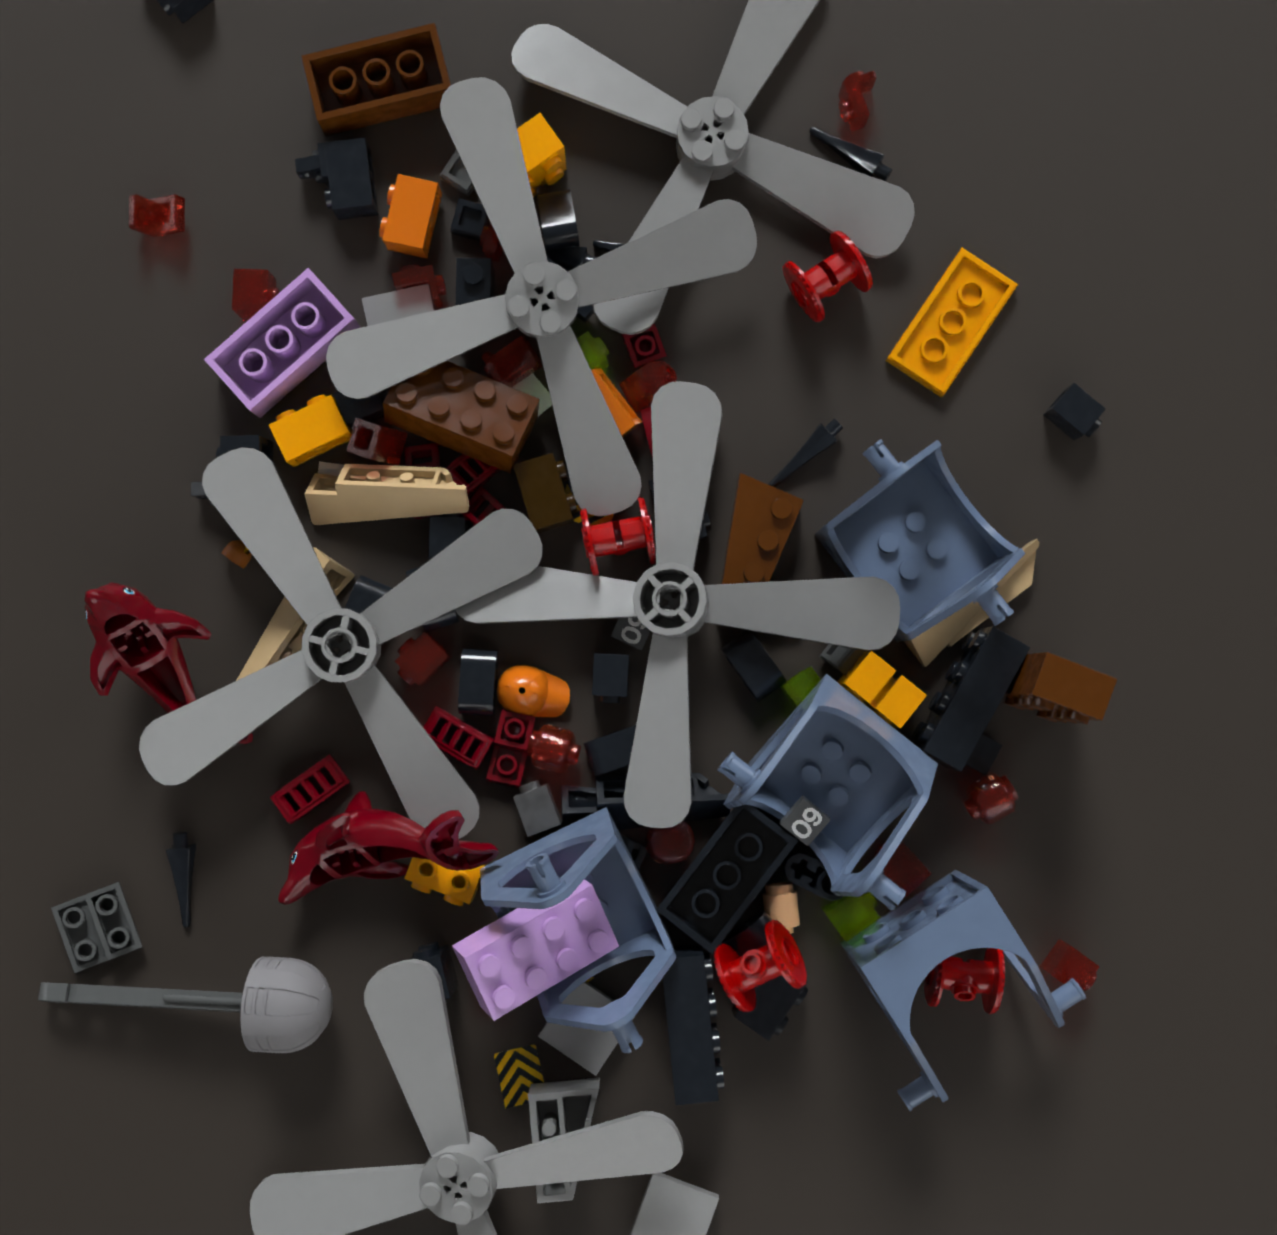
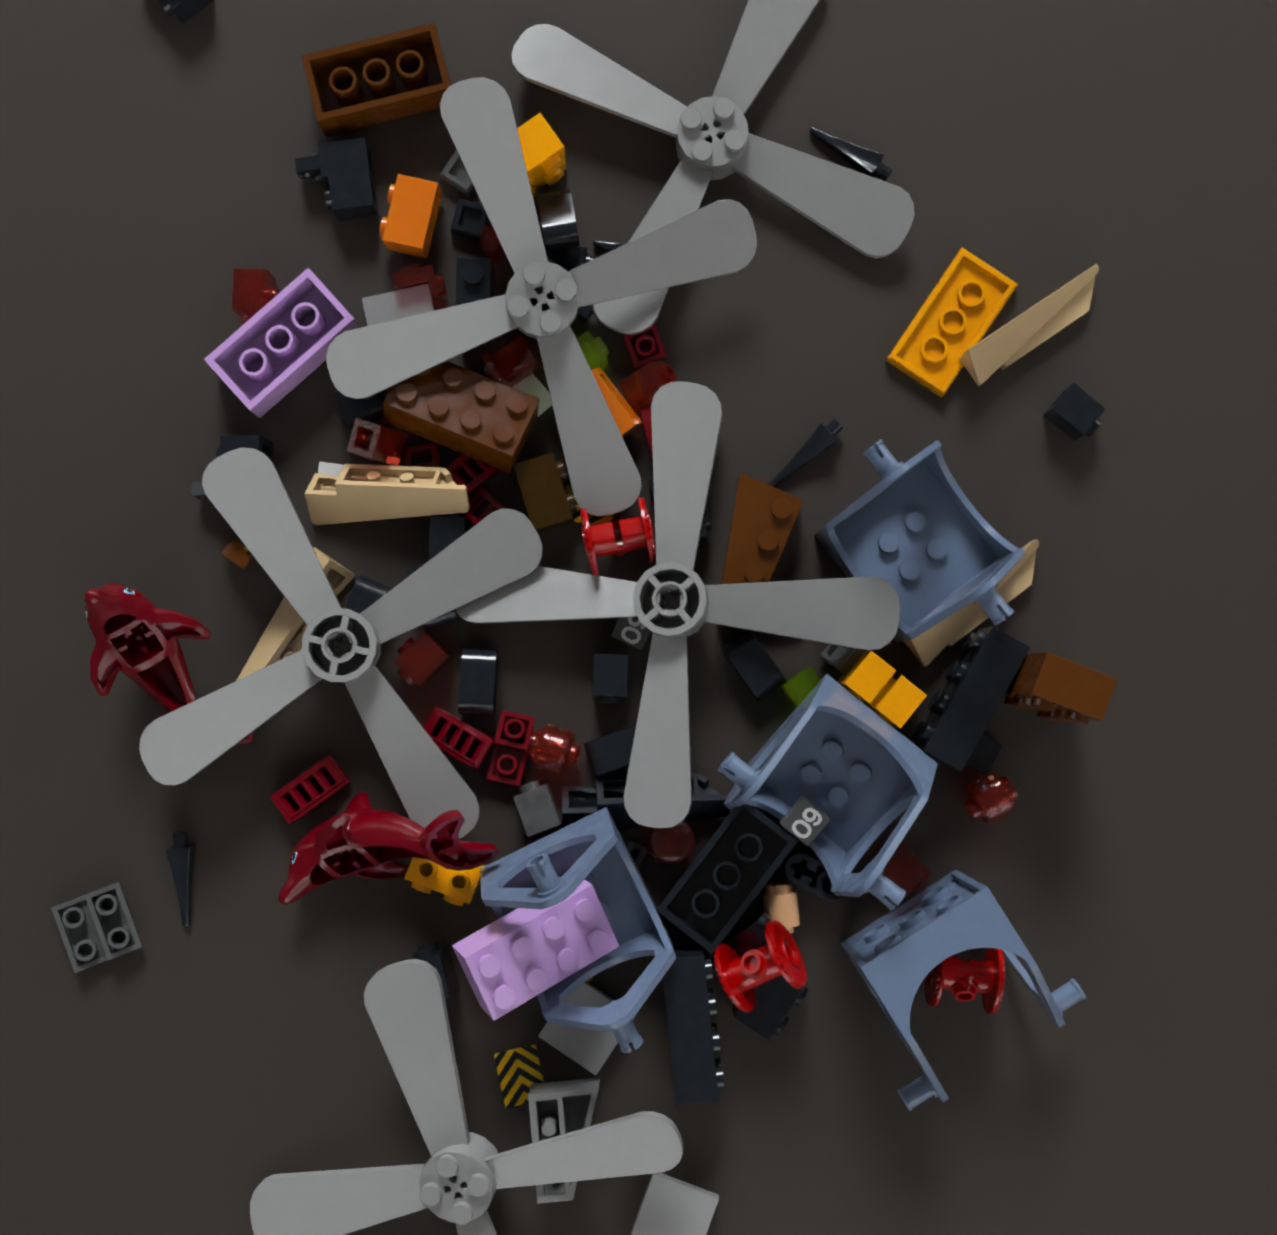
light grey piece [37,957,333,1053] -> none
clear red bracket [129,194,185,237] -> none
light orange brick [269,394,355,467] -> none
orange cap [497,665,570,717] -> none
red hose [782,230,873,322] -> none
clear neon green brick [822,892,880,942] -> none
clear red bracket [838,71,877,132] -> none
clear red brick [1040,939,1100,991] -> none
none -> tan wedge [959,264,1099,386]

